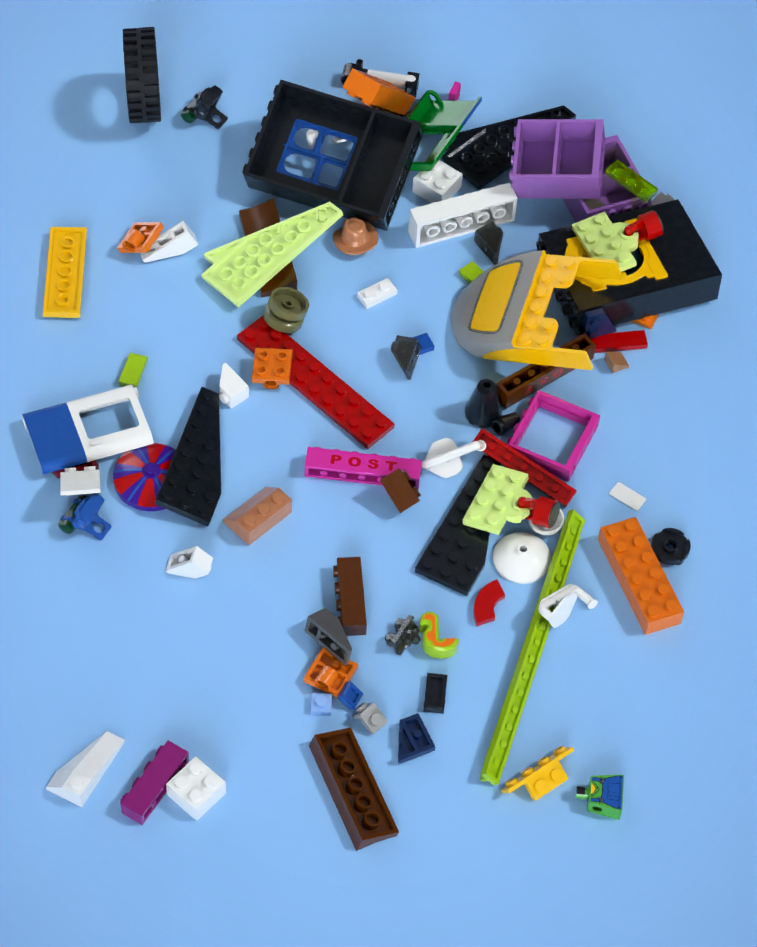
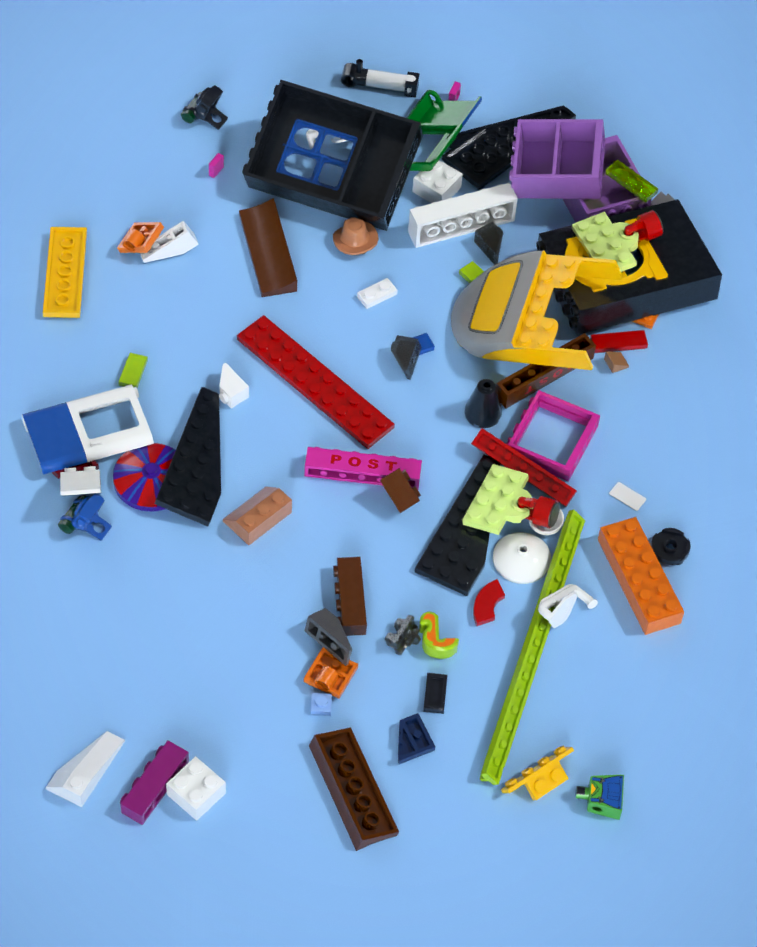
black tyre [123,27,161,123] -> none
white slope [166,546,213,579] -> none
yellowish green wing [201,202,343,308] -> none
orange plate [252,348,293,389] -> none
olive wheel [263,287,309,333] -> none
blue tile [337,681,363,710] -> none
orange brick [343,68,416,116] -> none
light grey bracket [352,702,388,734] -> none
white piece [421,438,486,478] -> none
black cone [492,412,520,434] -> none
dark blue wing [581,308,616,339] -> none
none -> dark pink tile [209,153,224,178]

